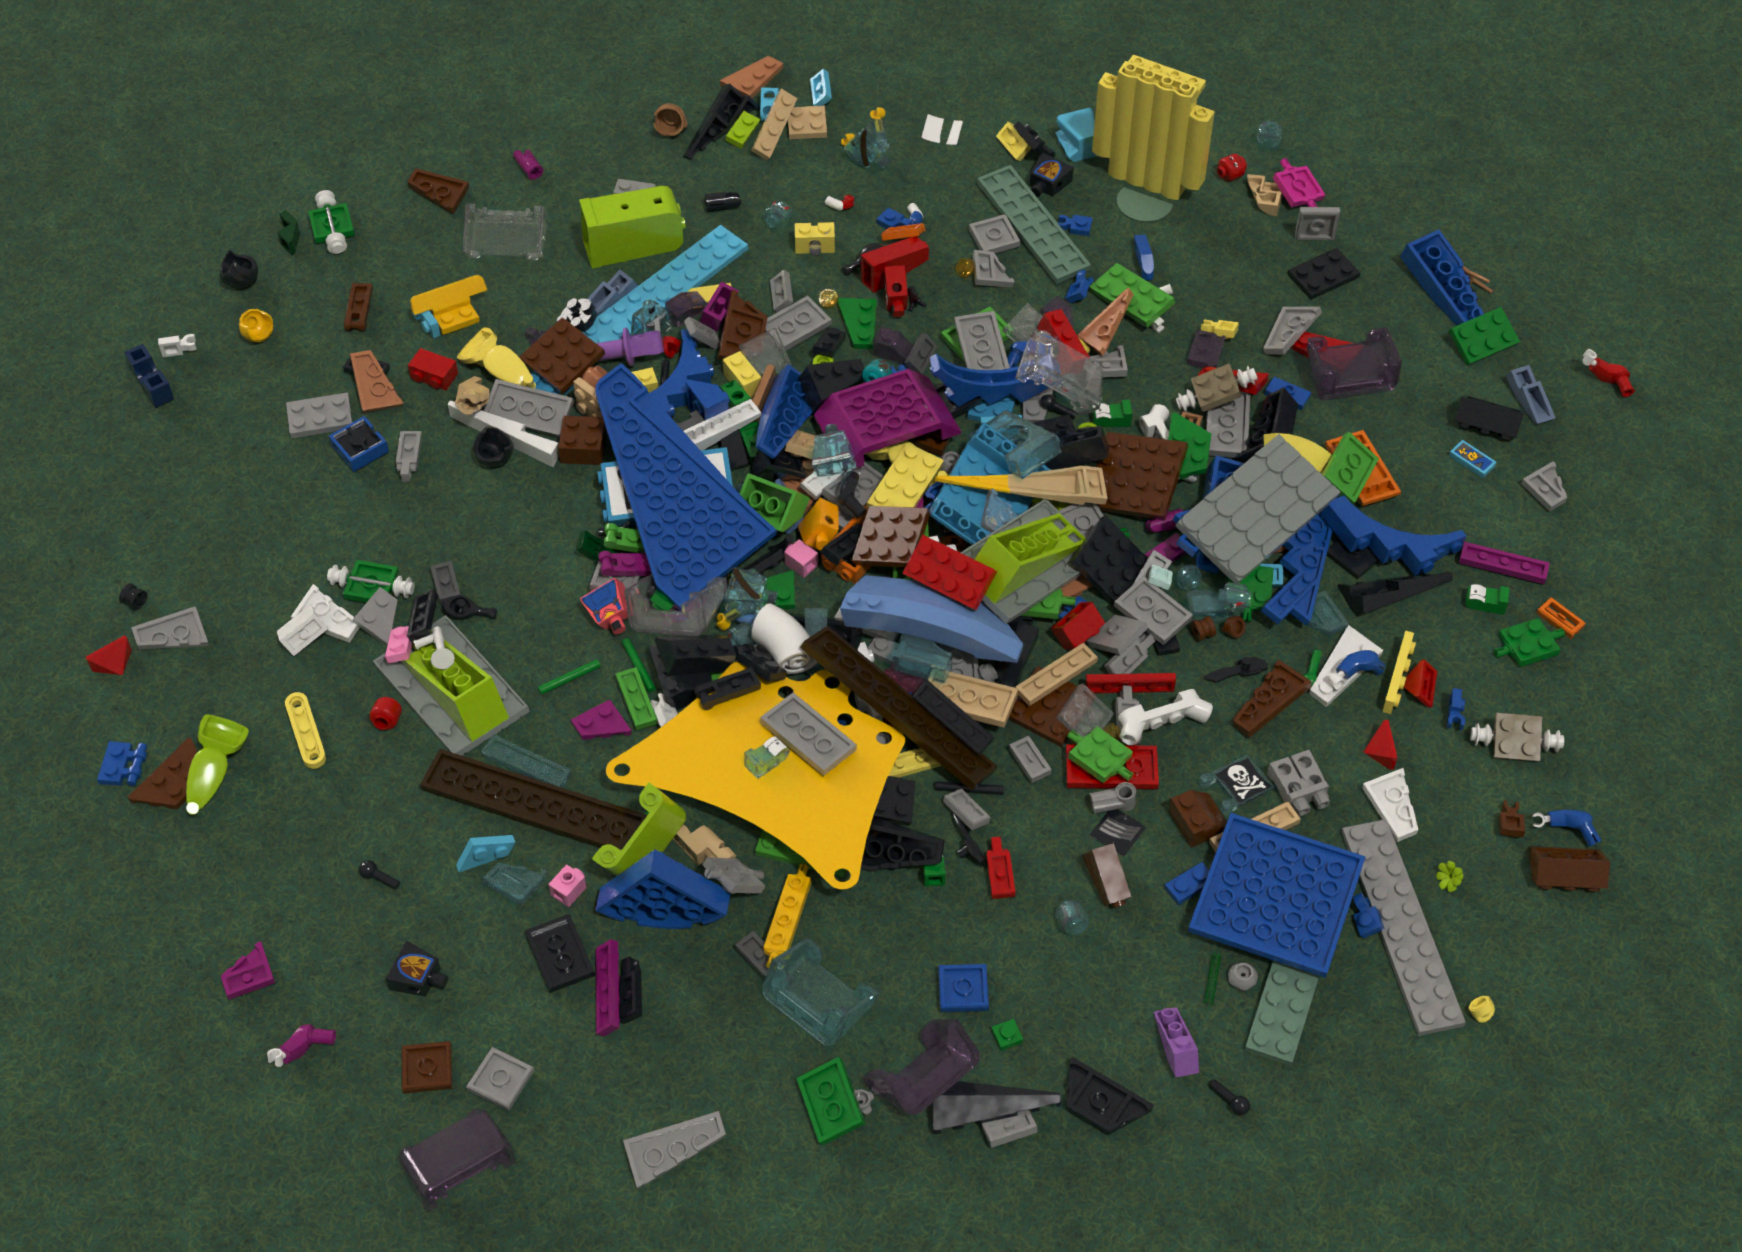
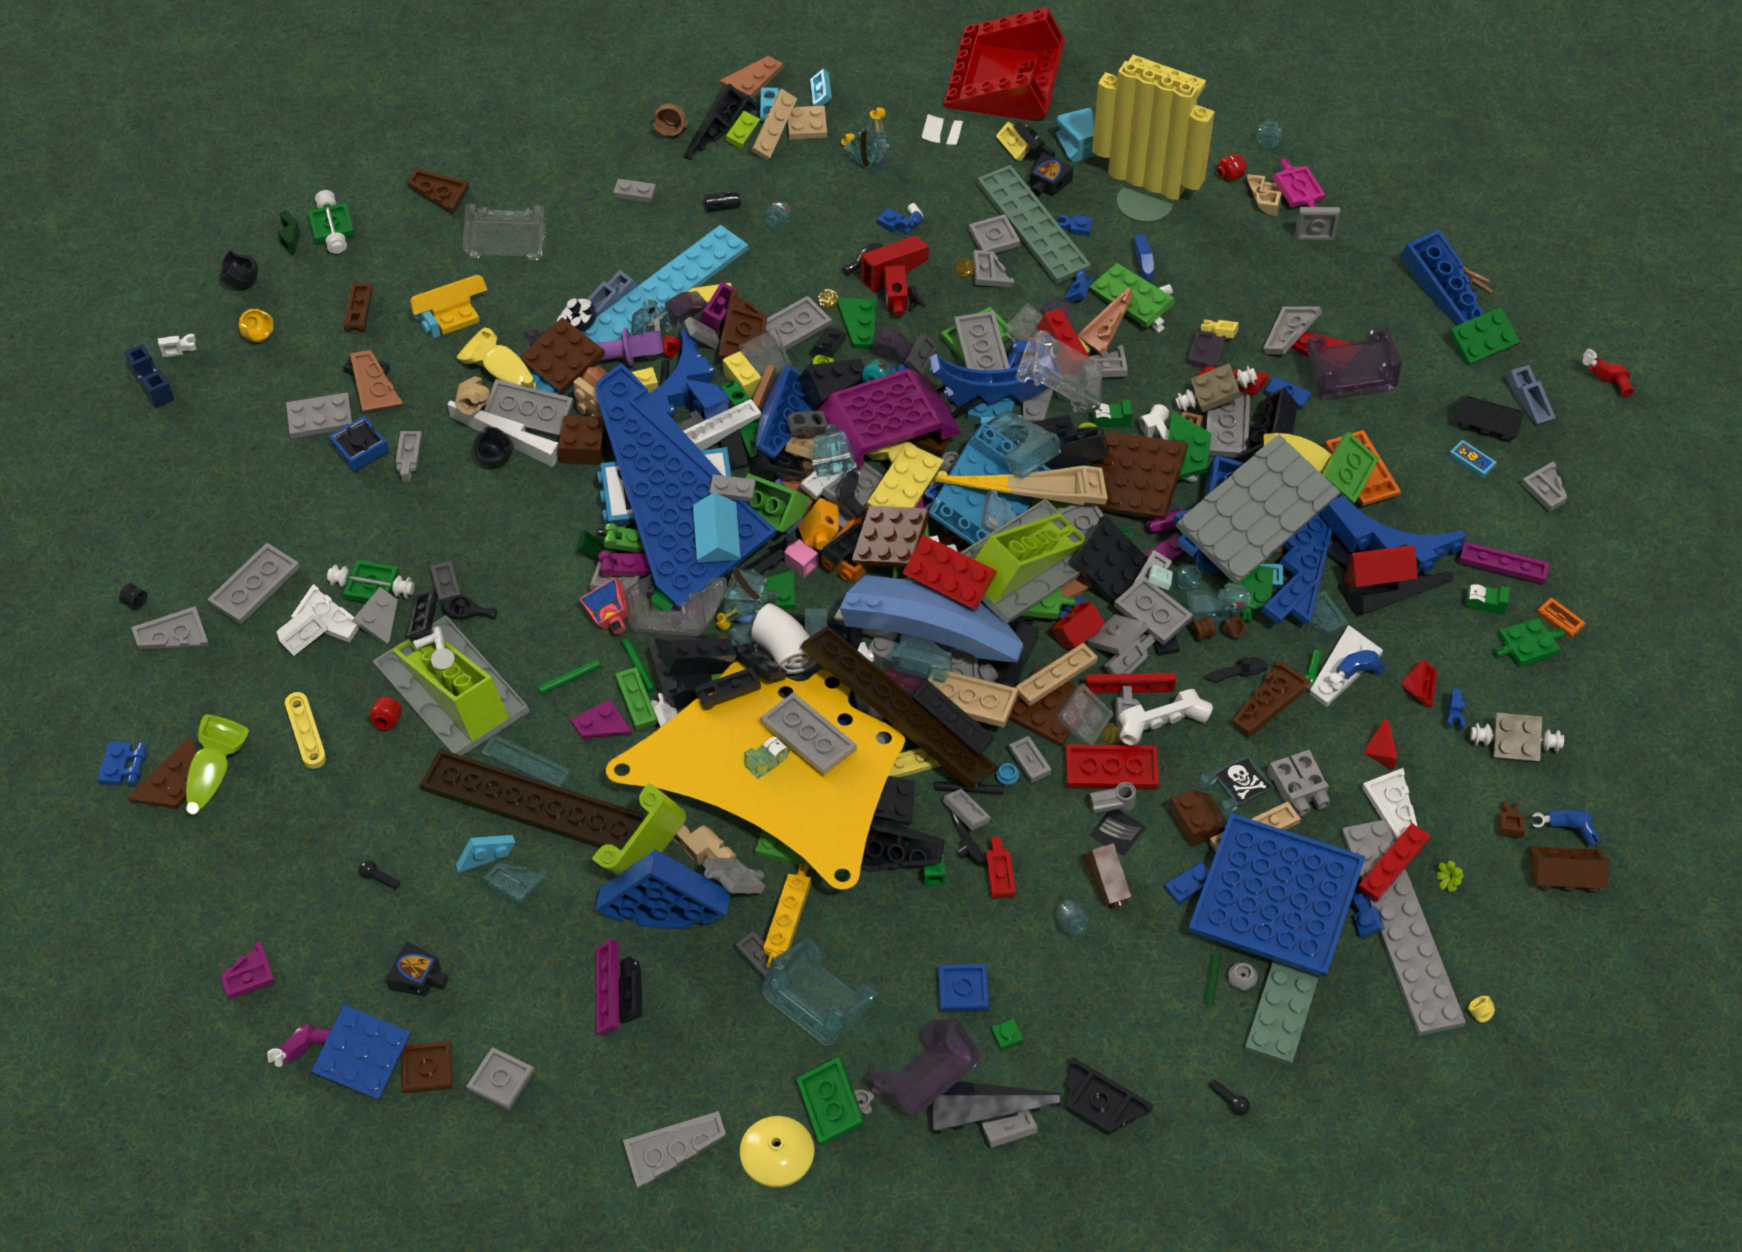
red slope [85,635,132,675] -> none
bright pink plate [385,626,413,663] -> none
clear purple windscreen [398,1109,516,1213] -> none
red brick [408,348,458,390] -> none
magenta hinge [513,150,543,180] -> none
black plate [525,914,595,993] -> none
bright pink brick [548,864,587,907] -> none
lime piece [579,186,686,269] -> none
light grey plate [770,270,793,312] -> none
light yellow piece [795,222,835,256] -> none
arm [825,195,855,211] -> none
orange tile [881,223,925,241] -> none
black bar [1040,394,1078,419] -> none
bright green plate [1067,726,1134,783] -> none
medium lavender slope [1154,1007,1199,1078] -> none
black plate [1288,248,1360,300] -> none
light yellow plate [1382,631,1416,714] -> none
none -> light grey plate [207,543,300,625]
none -> blue plate [311,1005,411,1101]
none -> medium azure slope [693,492,741,563]
none -> light grey plate [710,475,756,502]
none -> light yellow dish [740,1116,814,1187]
none -> dark grey leg [786,411,828,438]
none -> red slope [944,7,1066,121]
none -> dark azure plate [996,763,1019,785]
none -> red slope [1343,545,1418,587]
none -> red plate [1358,823,1431,902]

